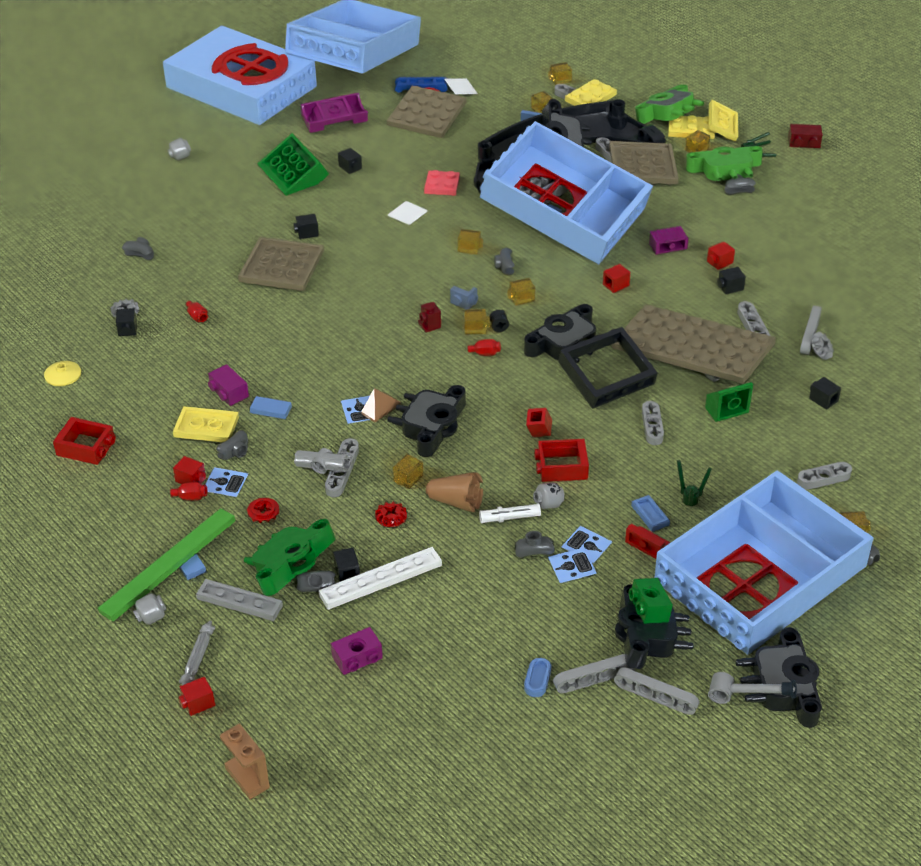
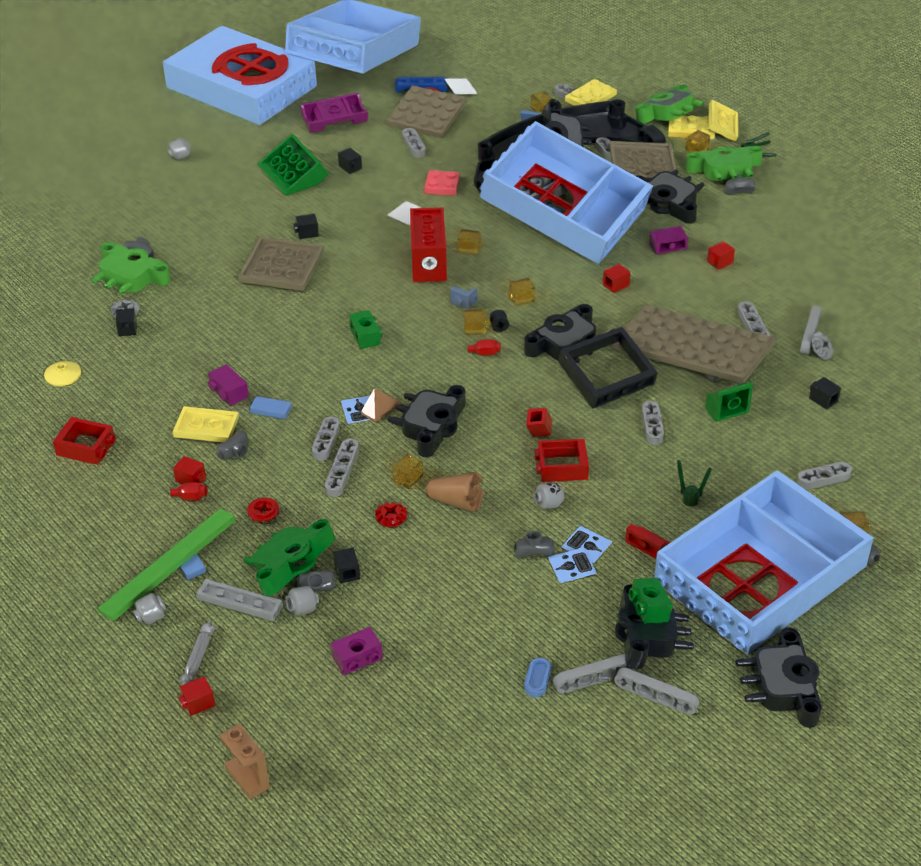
red plant [186,301,208,323] -> none
sticker [205,467,249,497] -> none
light grey piece [294,448,352,474] -> none
white plate [319,547,442,610] -> none
dark red brick [418,301,441,333] -> none
white pin [479,503,541,524] -> none
dark grey piece [494,248,515,275] -> none
clear yellow brick [548,62,572,85] -> none
medium blue tile [631,495,670,532] -> none
light grey piece [708,672,797,704] -> none
black brick [717,267,746,295] -> none
dark red brick [788,124,823,148] -> none
none -> bright green piece [91,242,171,294]
none -> light grey head [285,586,319,616]
none -> light grey beam [312,416,340,461]
none -> green brick [349,310,383,349]
none -> light grey beam [402,128,426,158]
none -> red piece [410,207,447,282]
none -> black piece [636,170,705,224]

